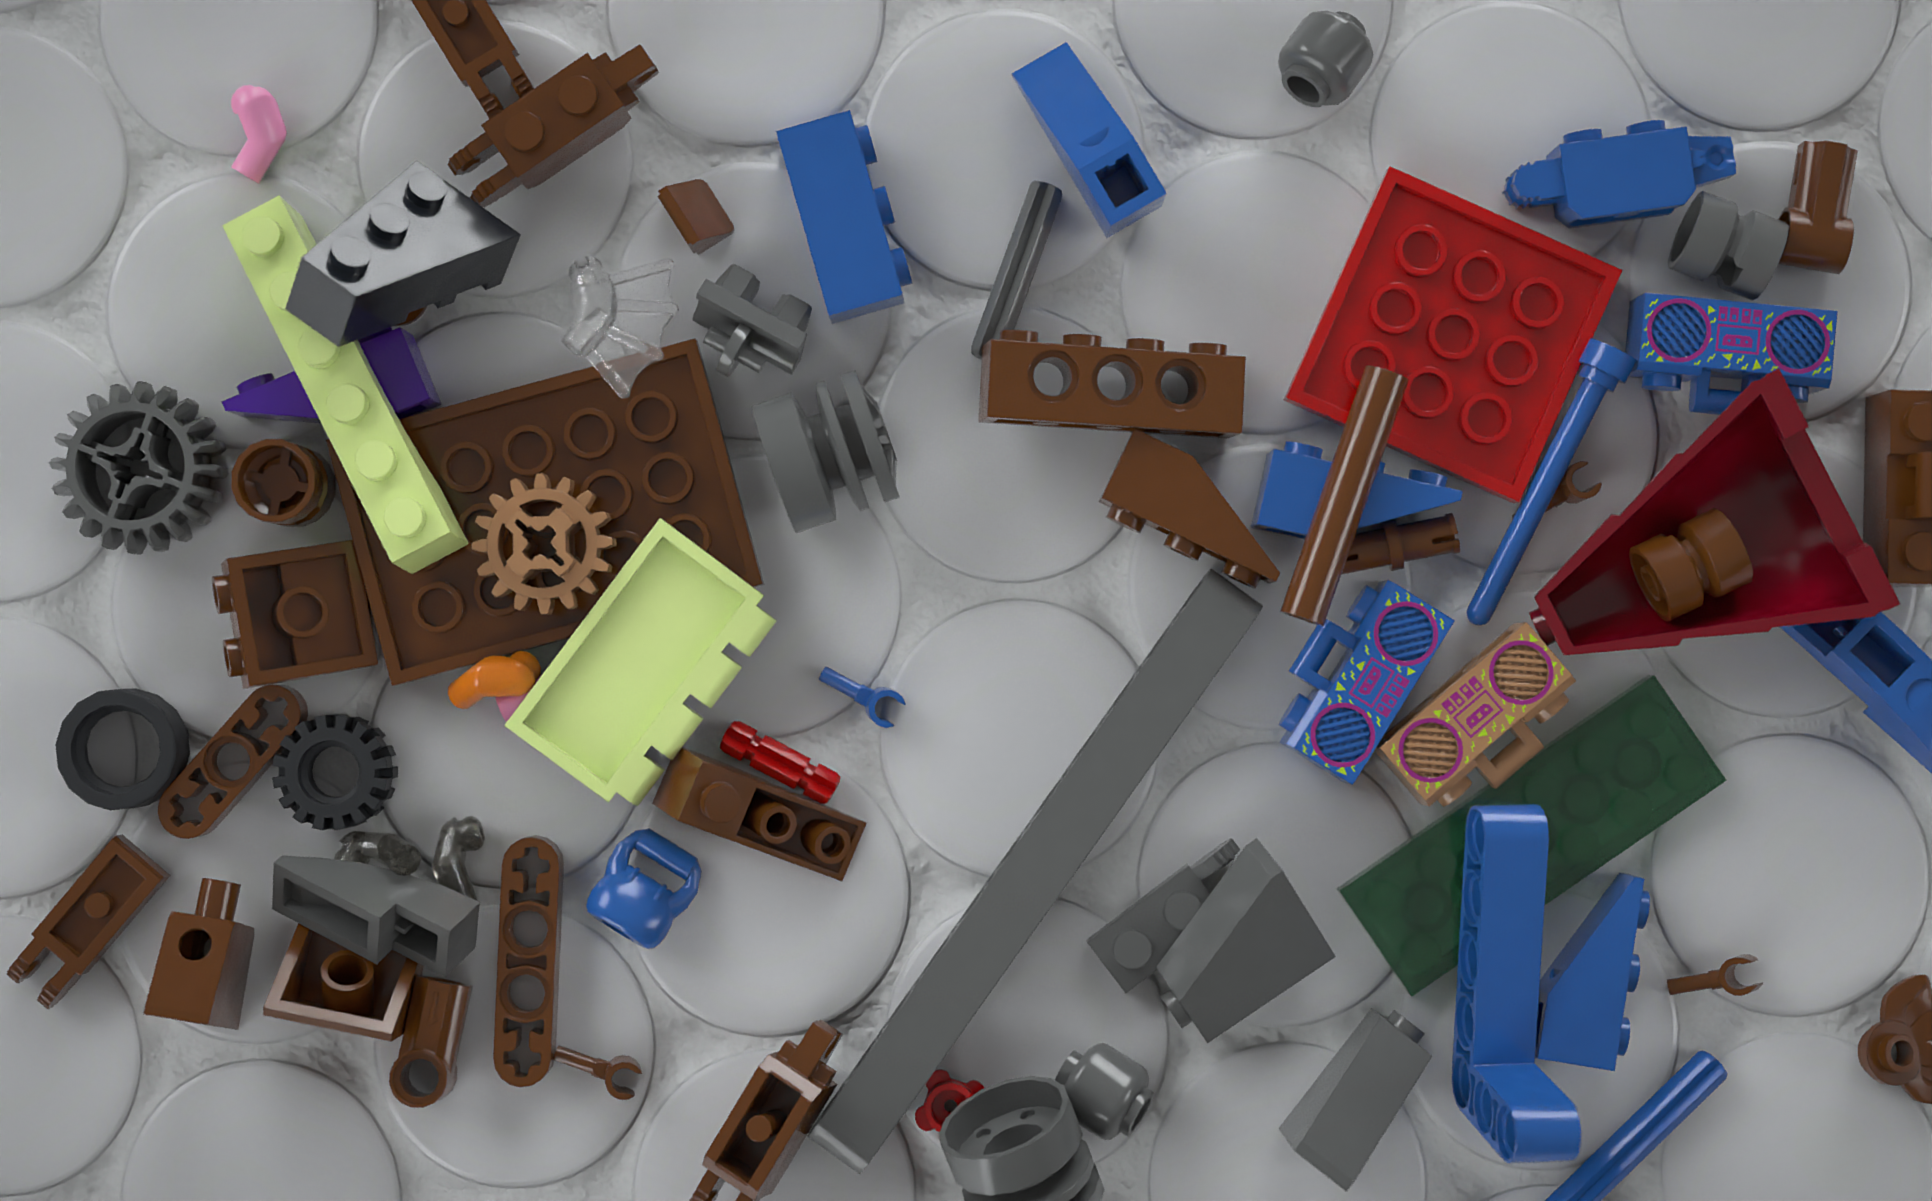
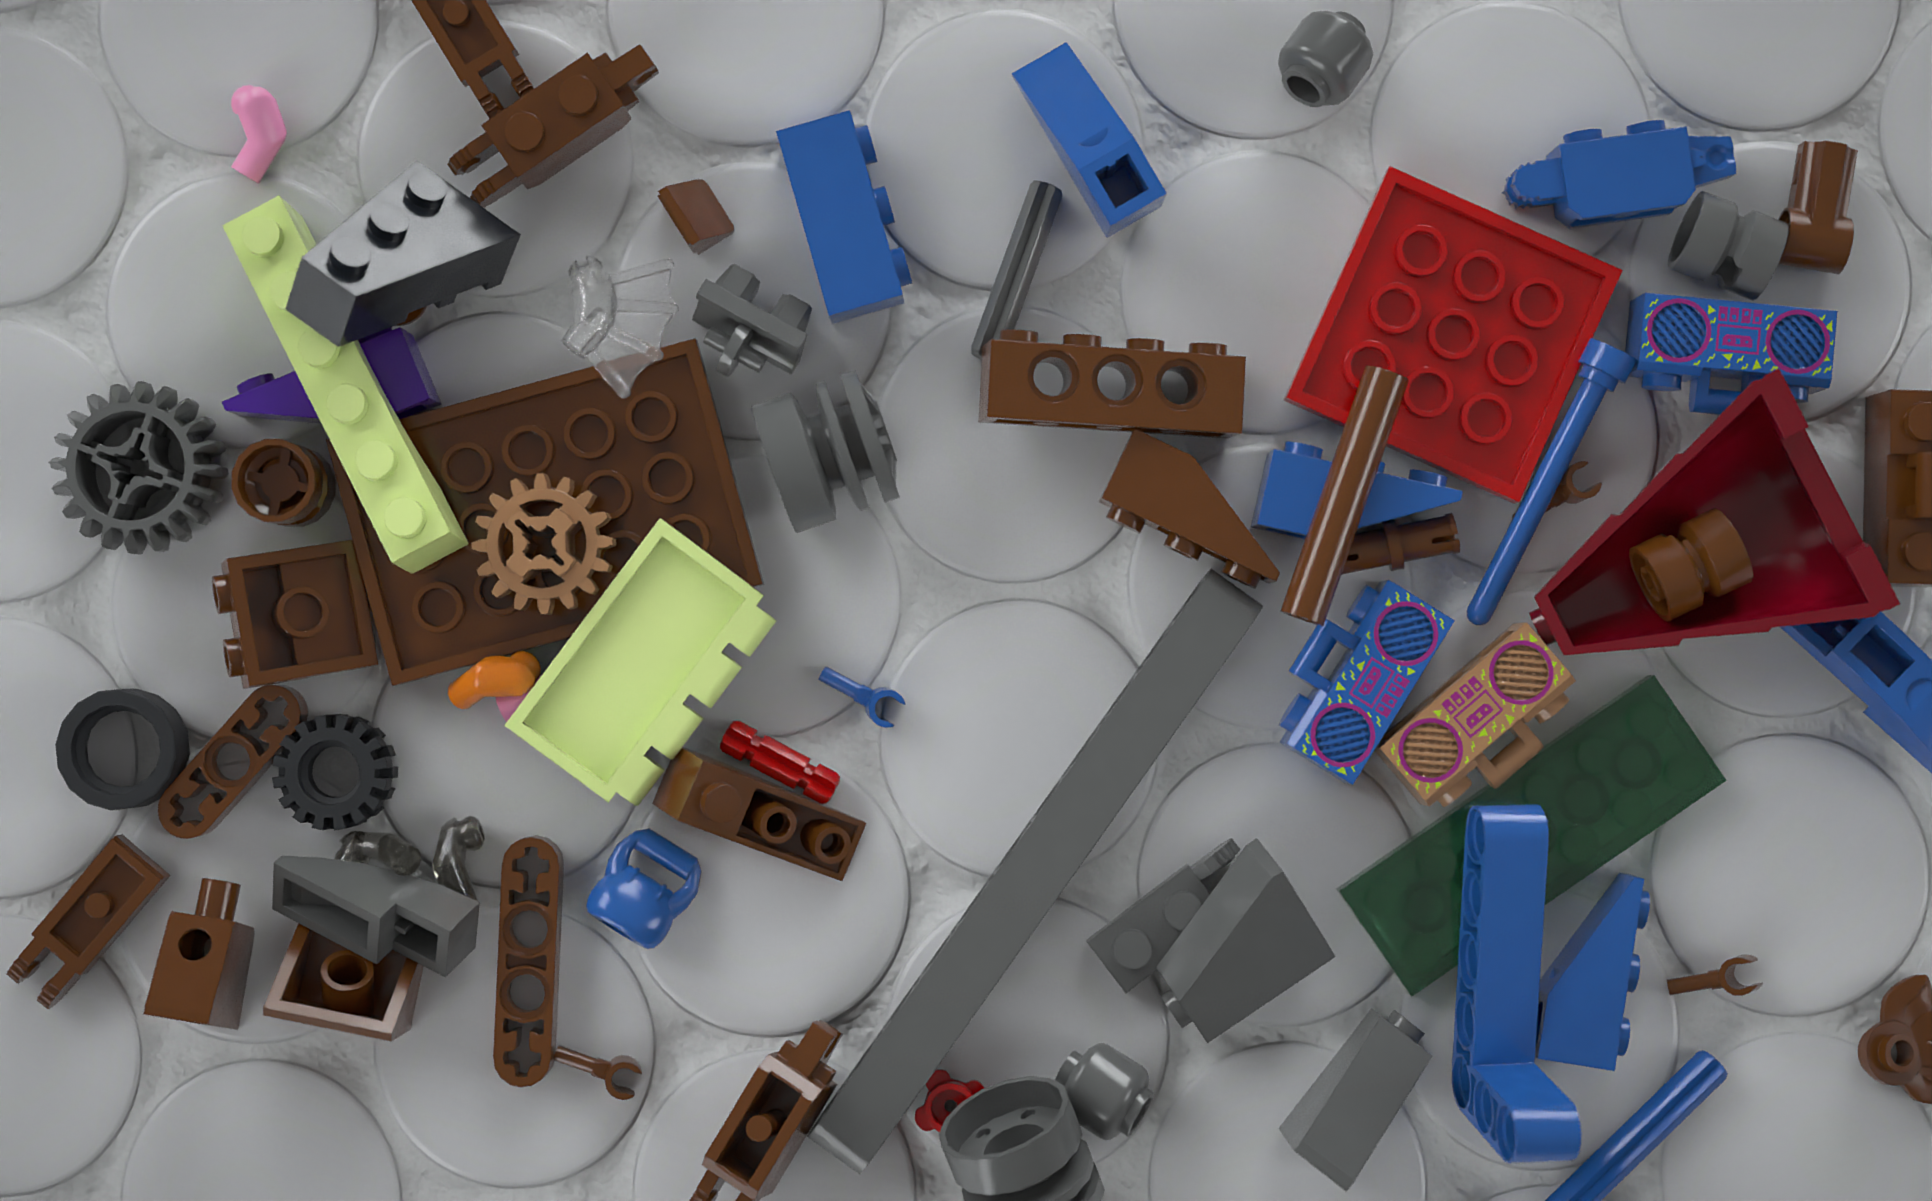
reddish brown piece [389,975,473,1108] -> none

